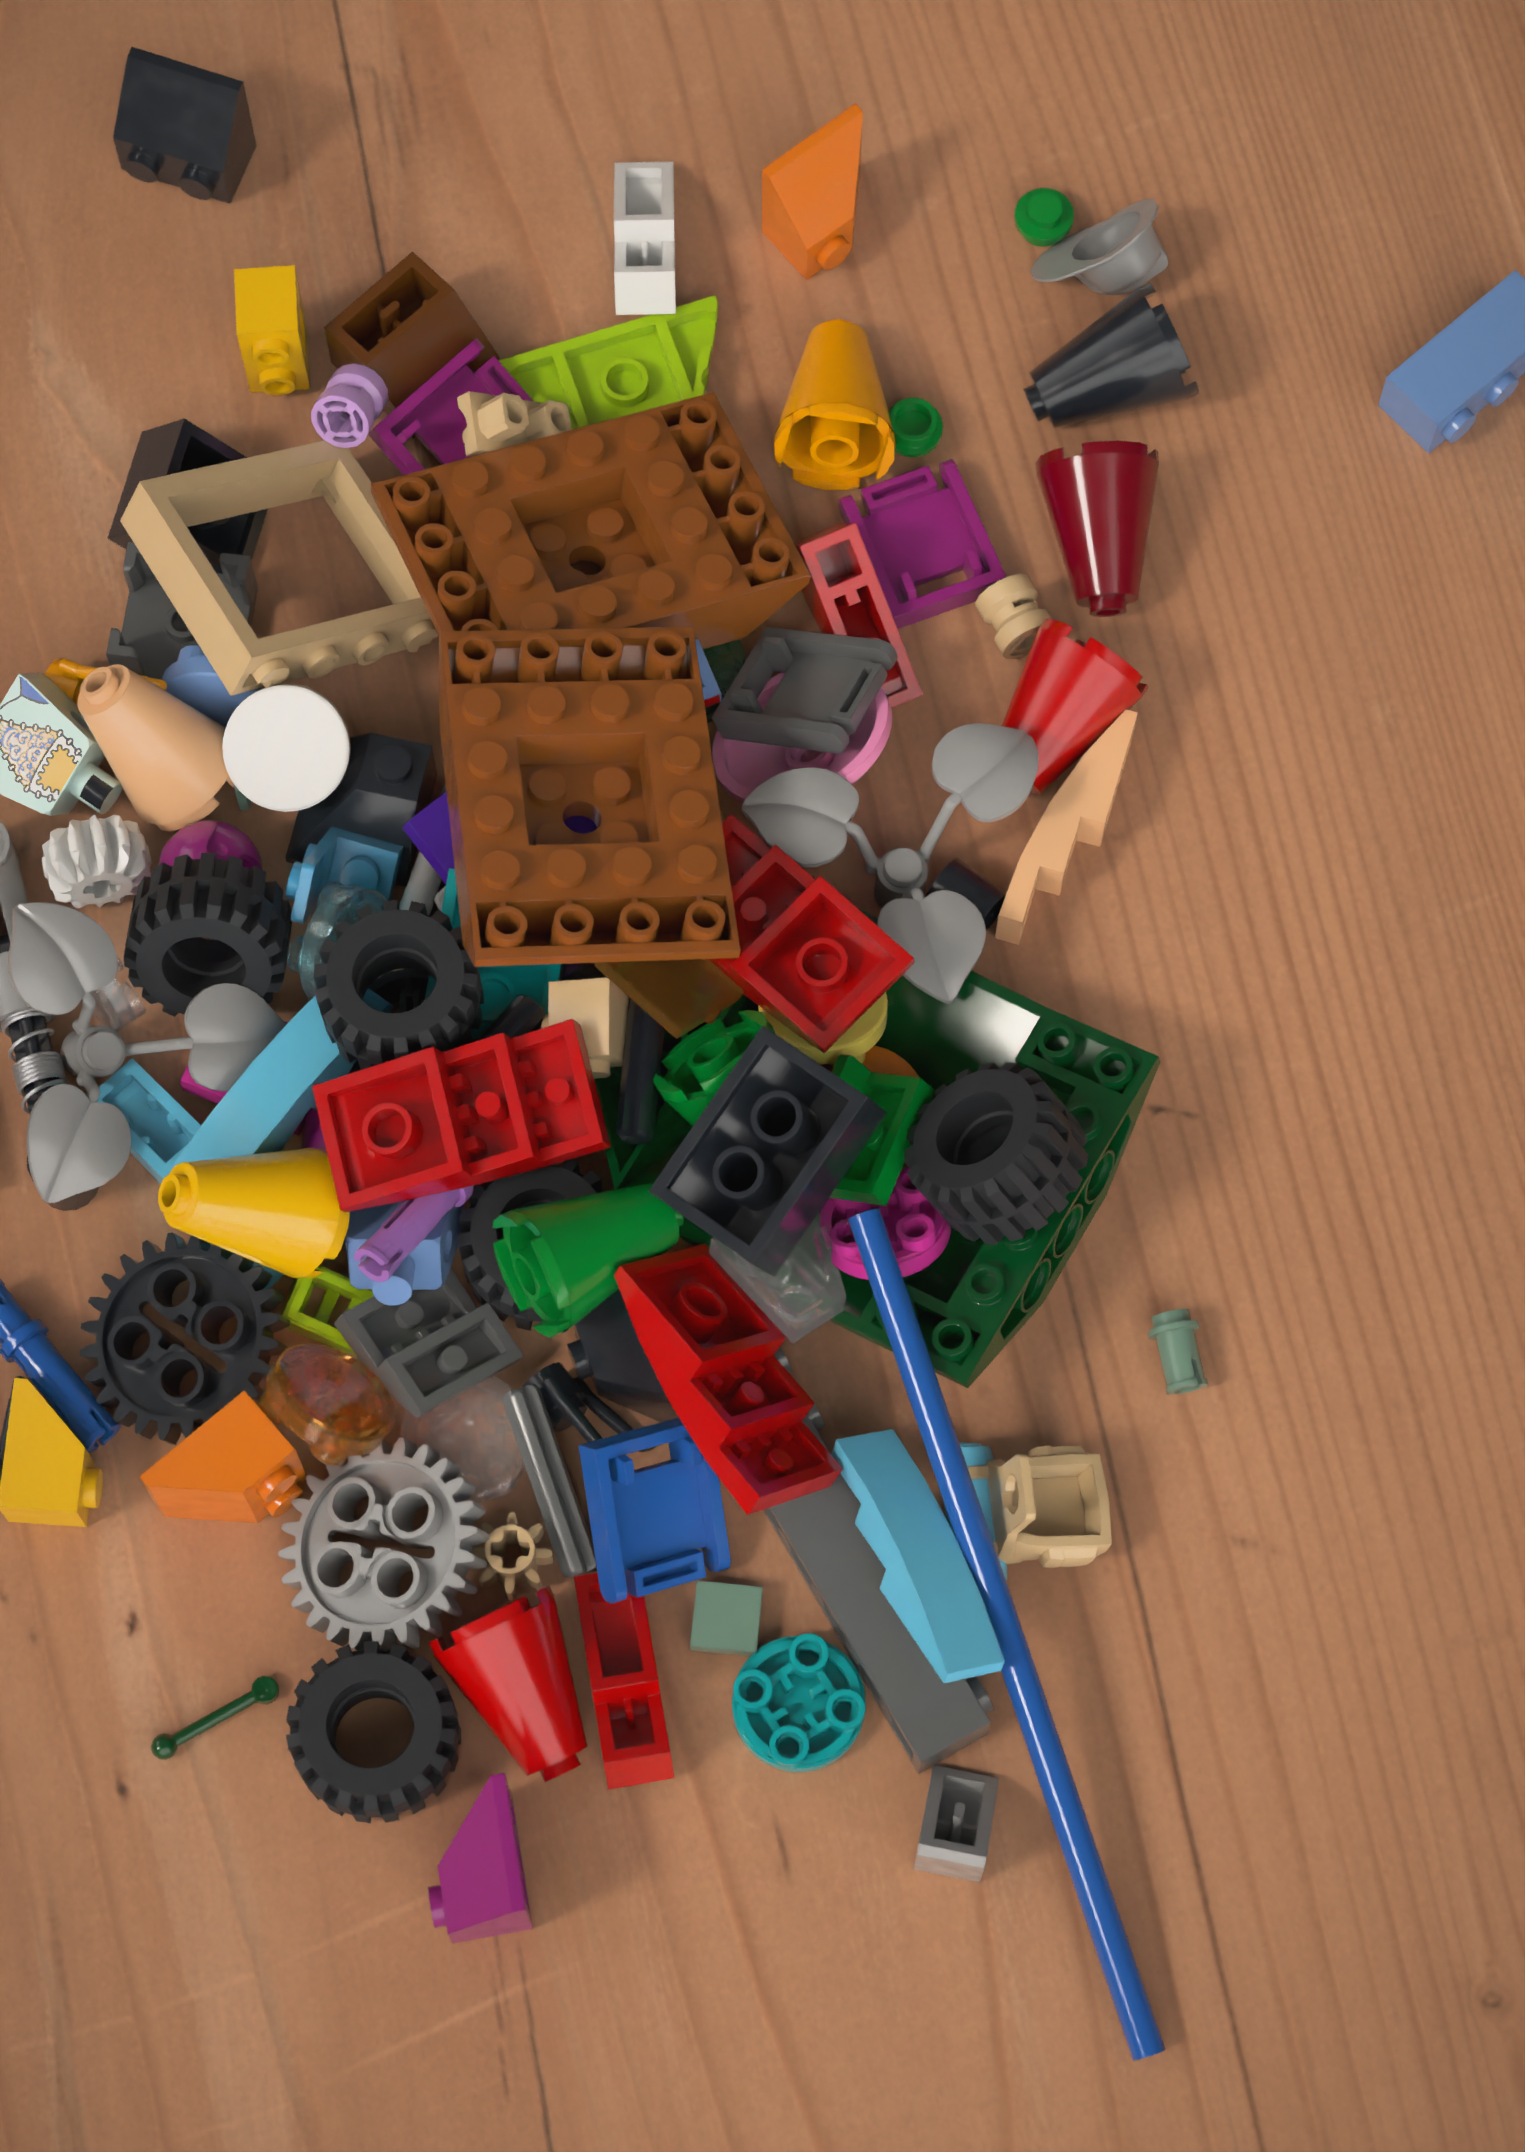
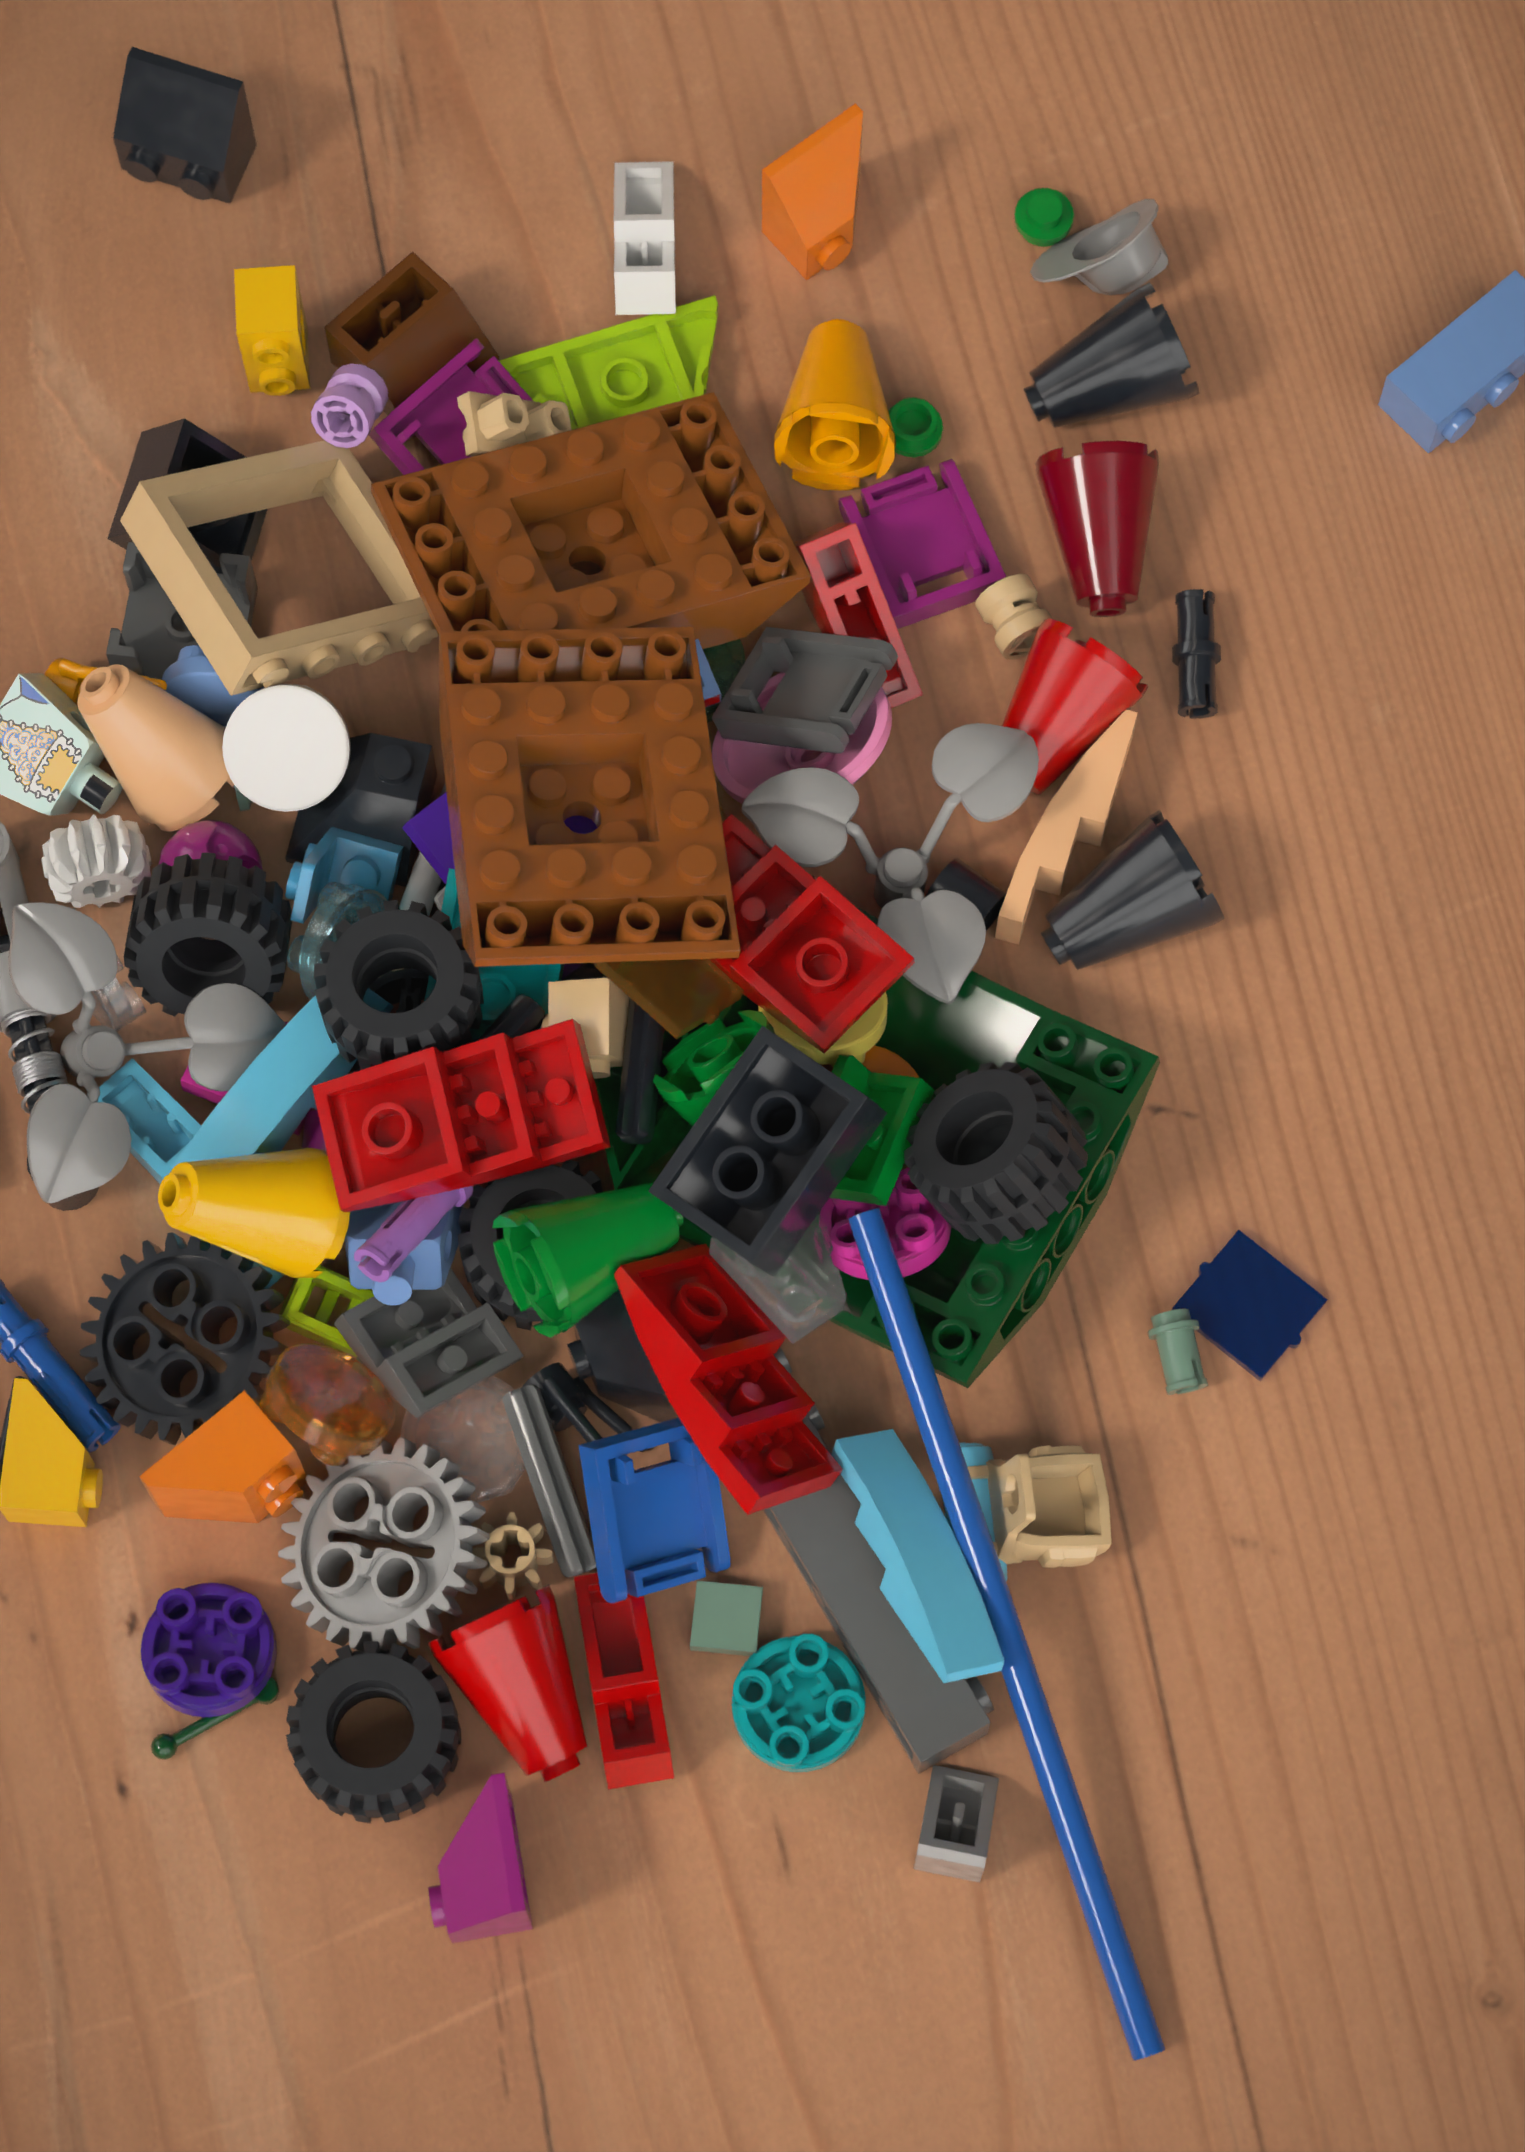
none -> dark purple tile [141,1583,277,1717]
none -> black cone [1041,811,1224,970]
none -> black pin [1172,589,1221,719]
none -> clear blue piece [1172,1230,1328,1382]

